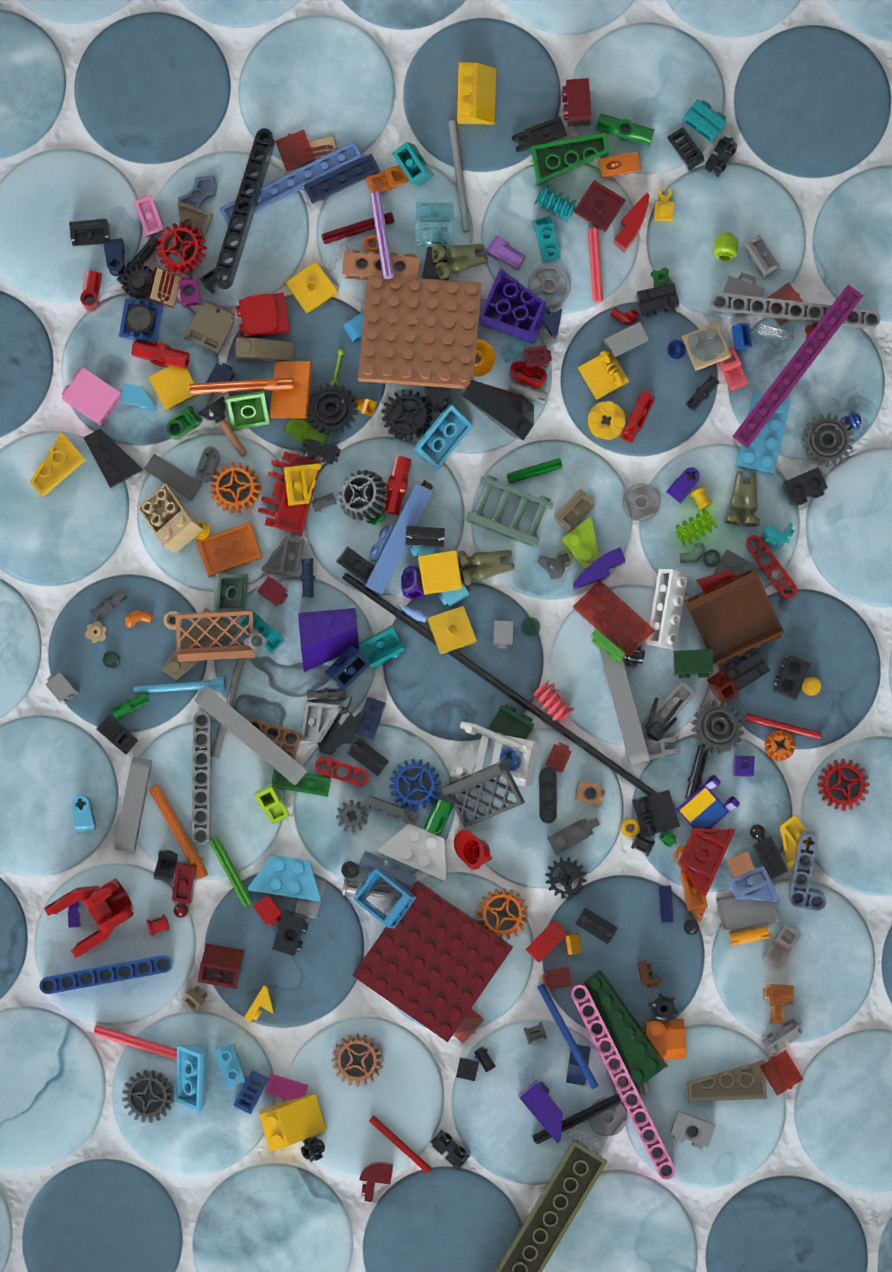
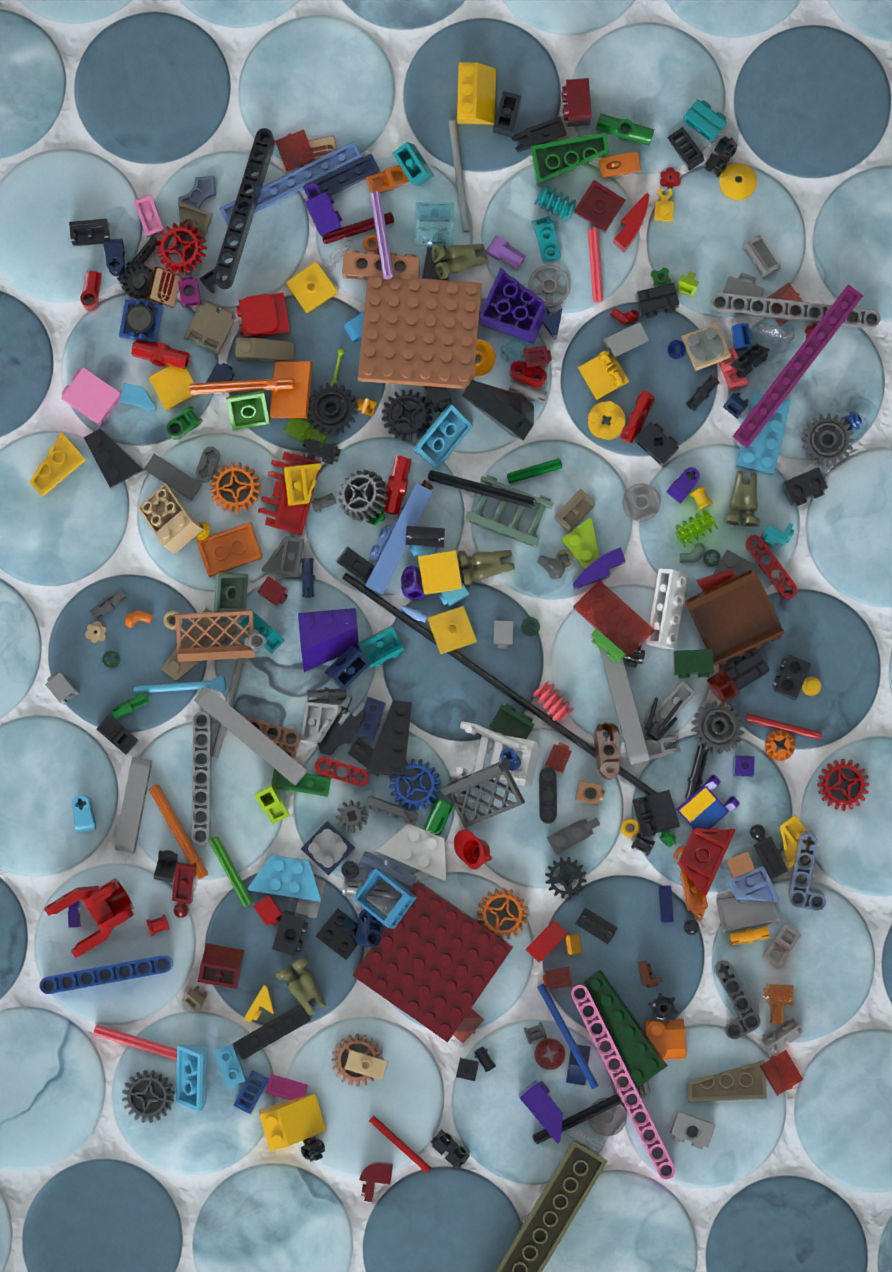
piece [198,396,247,457] -> none
lime head [713,232,739,262] -> none
none -> black tile [234,1004,311,1060]
none -> olive piece [275,956,327,1016]
none -> light grey piece [301,821,355,876]
none -> dark purple brick [303,181,342,236]
none -> black hinge [315,908,358,960]
none -> tan plate [344,1050,388,1080]
none -> dark blue piece [355,909,383,947]
none -> black wing [366,701,412,777]
none -> black axle [428,470,536,508]
none -> black brick [493,91,522,137]
none -> clear red gear [534,1038,565,1070]
none -> reddish brown piece [593,722,620,780]
none -> black brick [634,422,679,467]
none -> red plant [660,167,681,189]
none -> lime tile [676,271,699,297]
none -> dark grey beam [714,960,760,1039]
none -> yellow dish [719,163,757,200]
none -> dark blue tile [723,393,748,419]
none -> black hinge [730,343,770,378]

